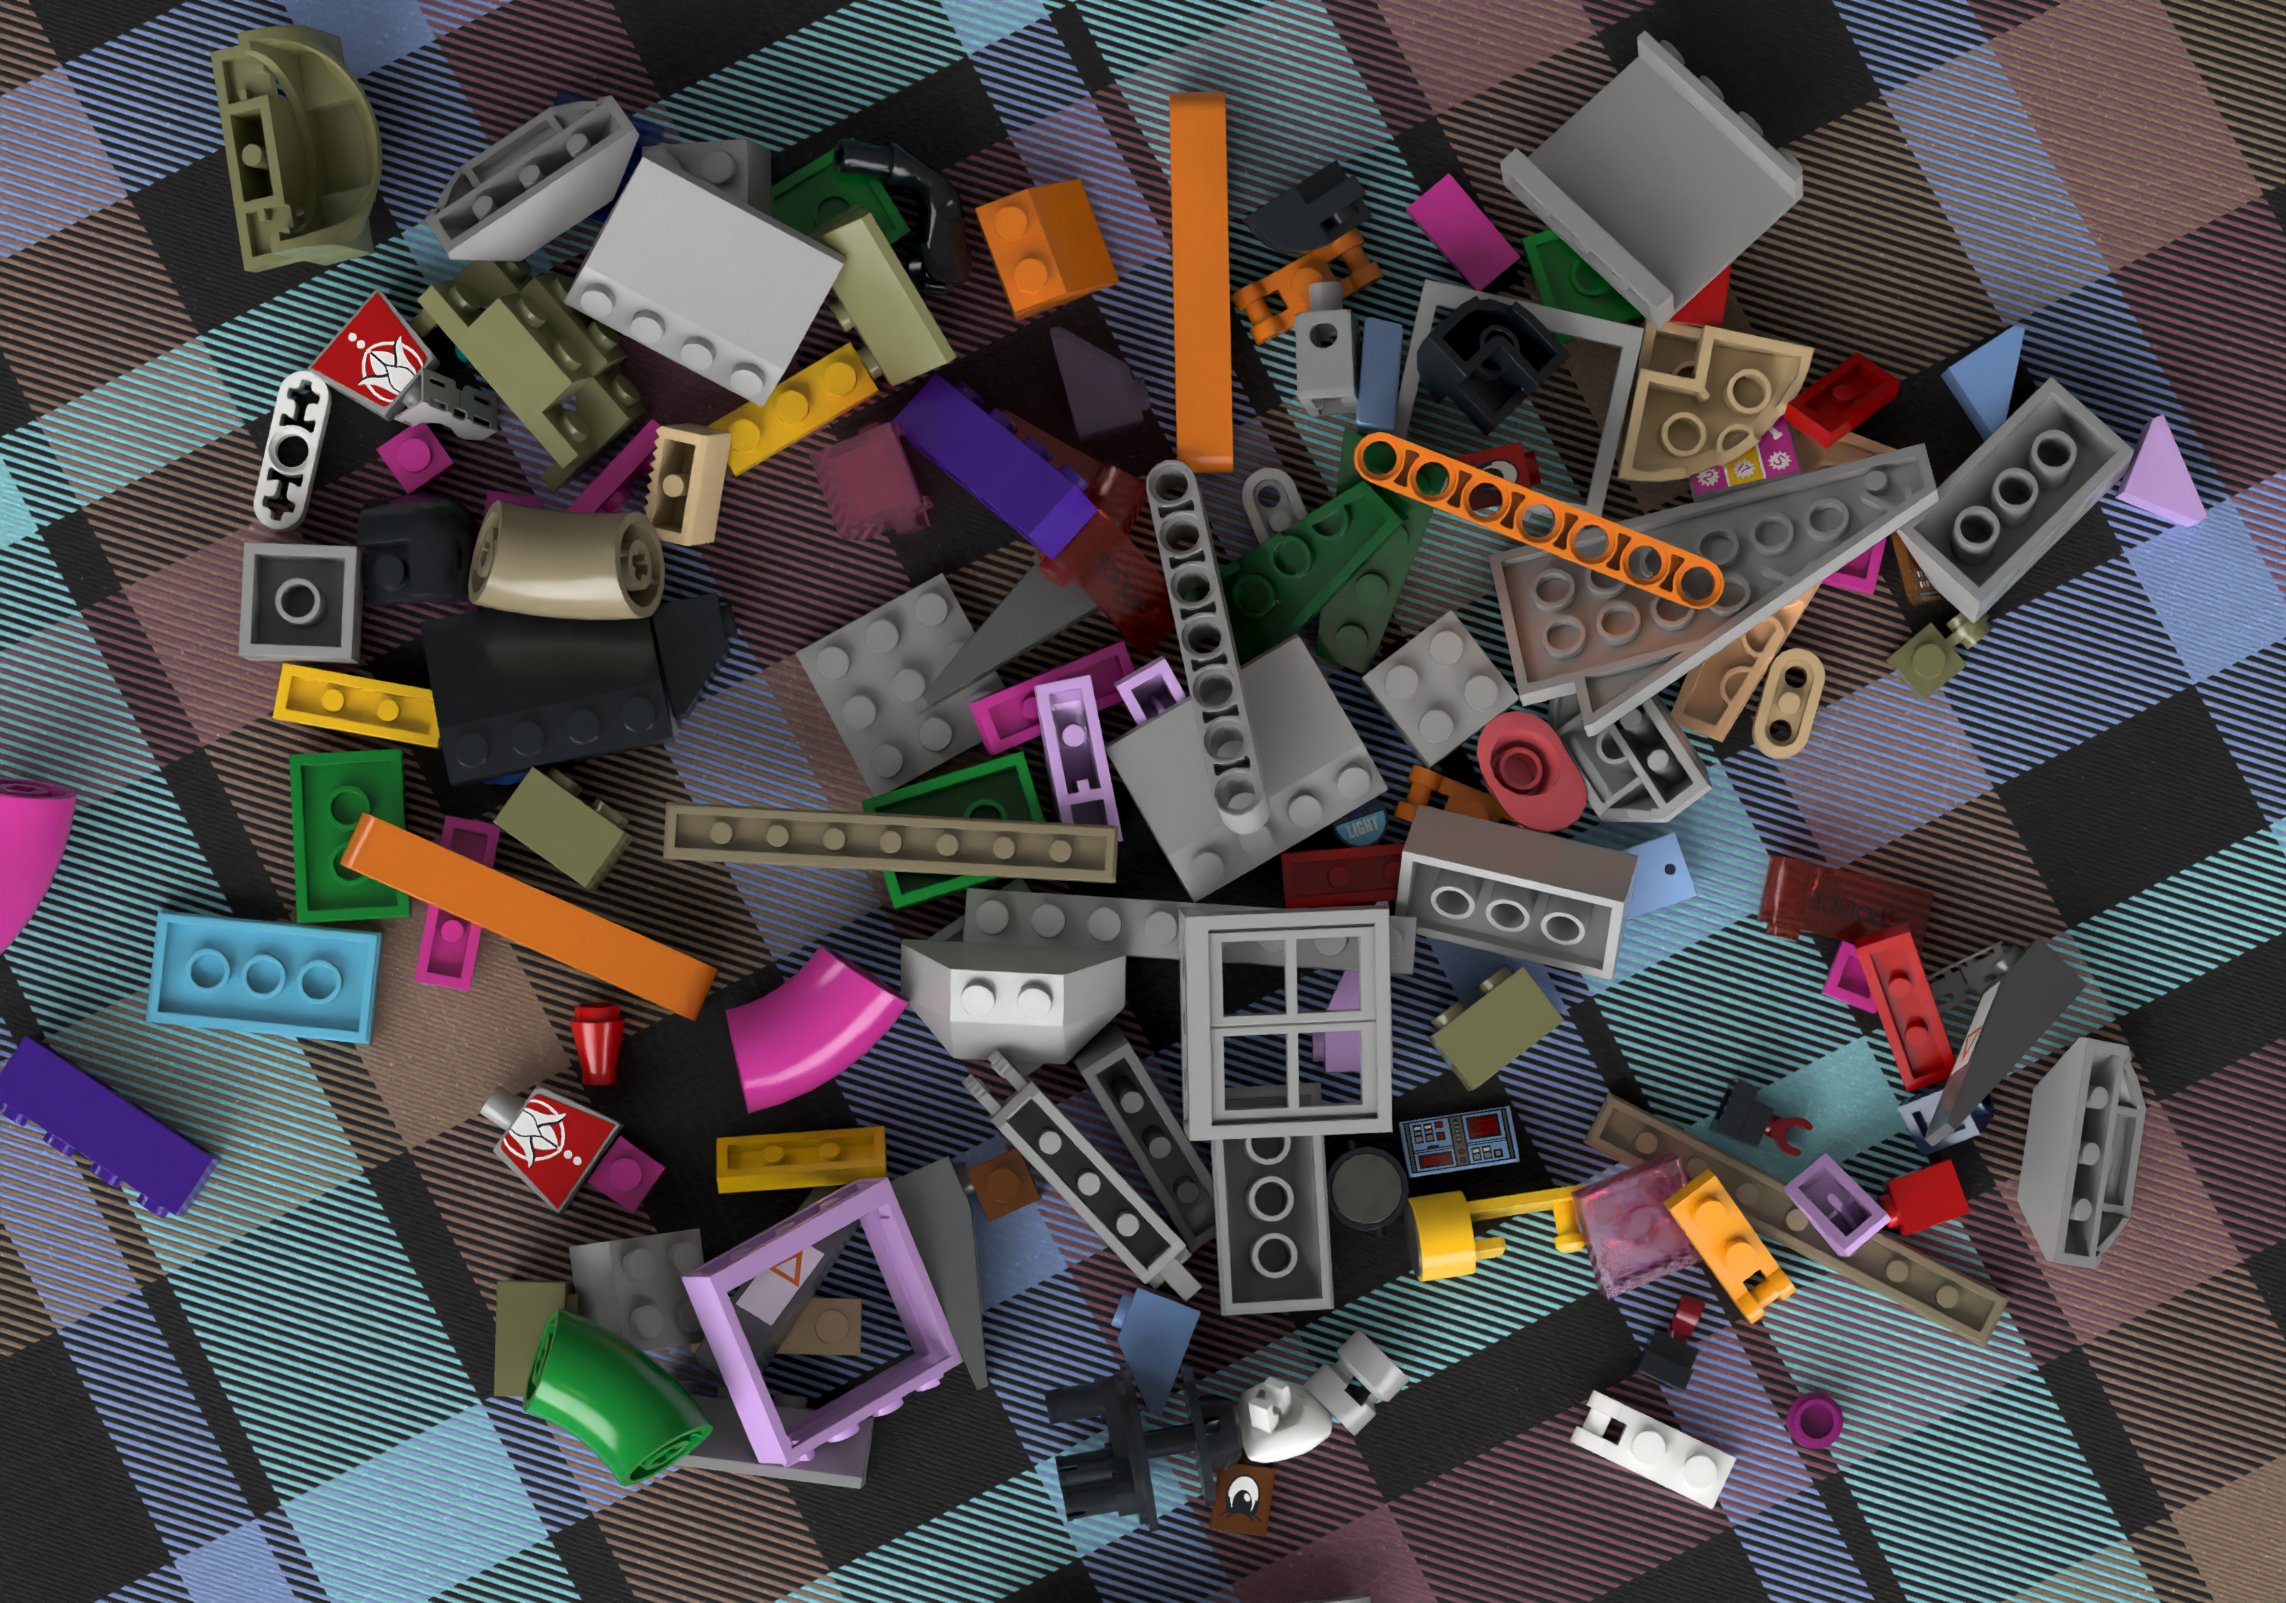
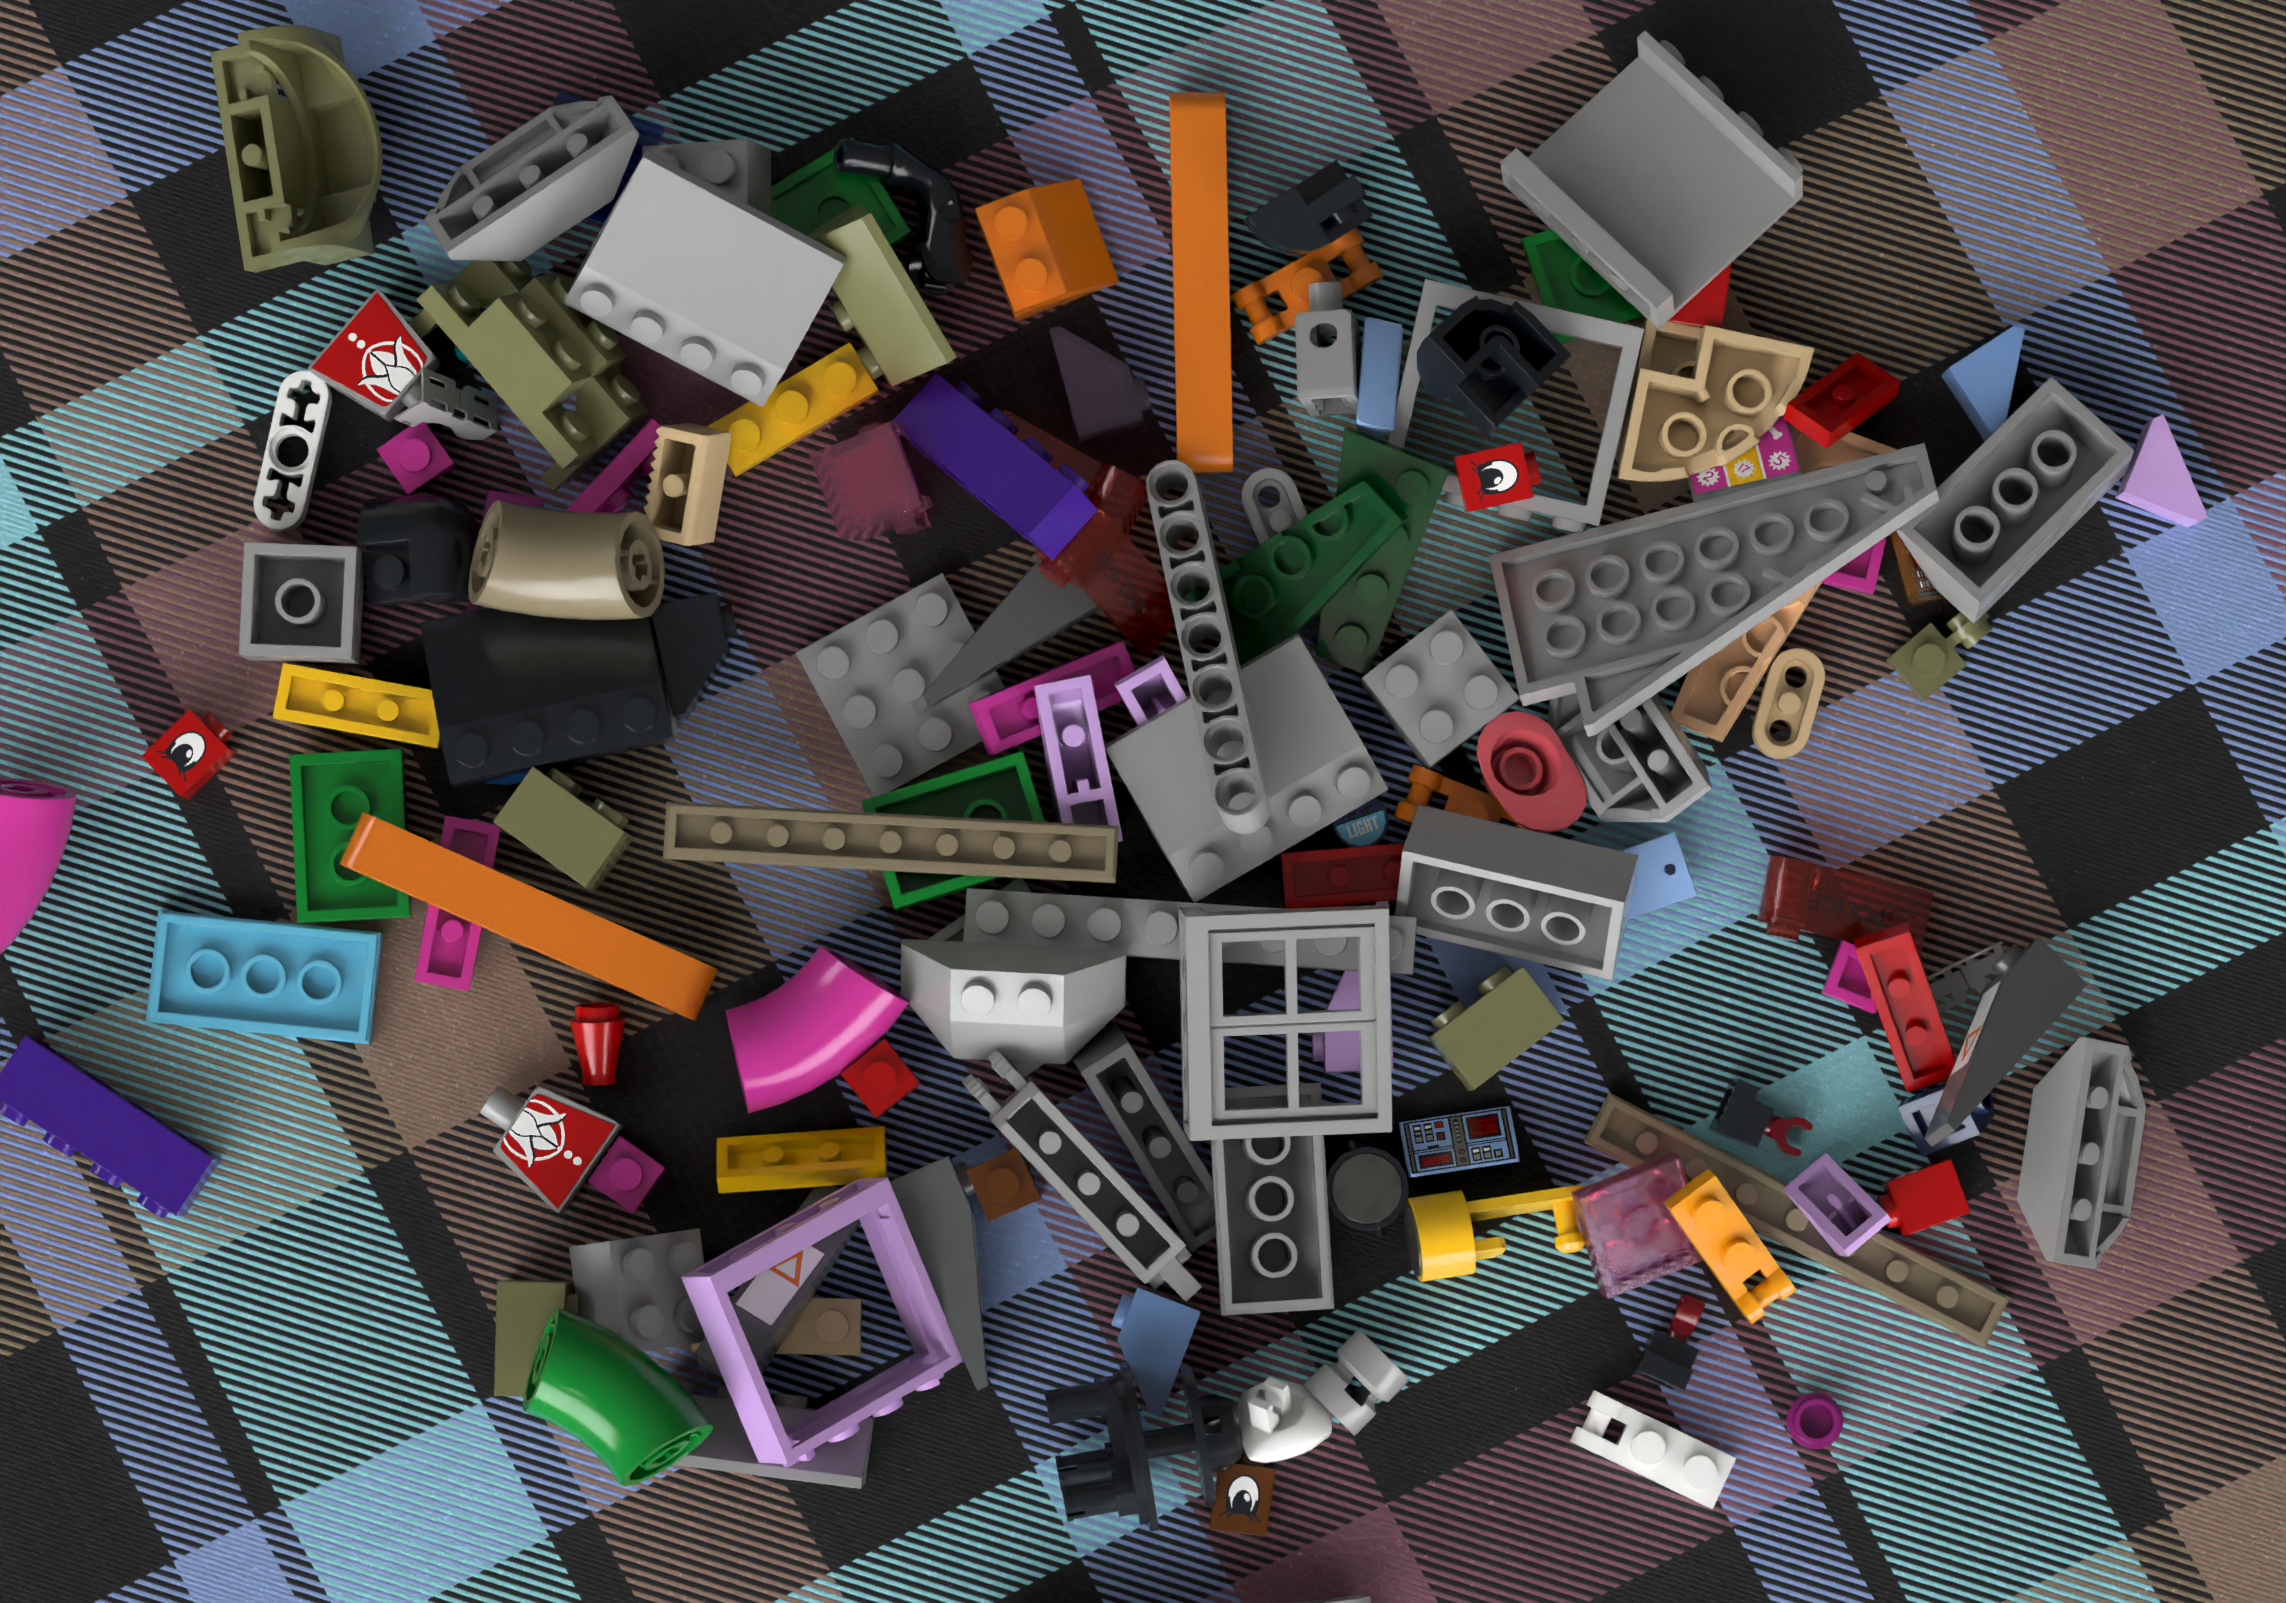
orange beam [1353,432,1724,609] -> none
dark pink tile [1406,173,1521,292] -> none
none -> red brick [141,709,236,800]
none -> red brick [841,1039,922,1119]

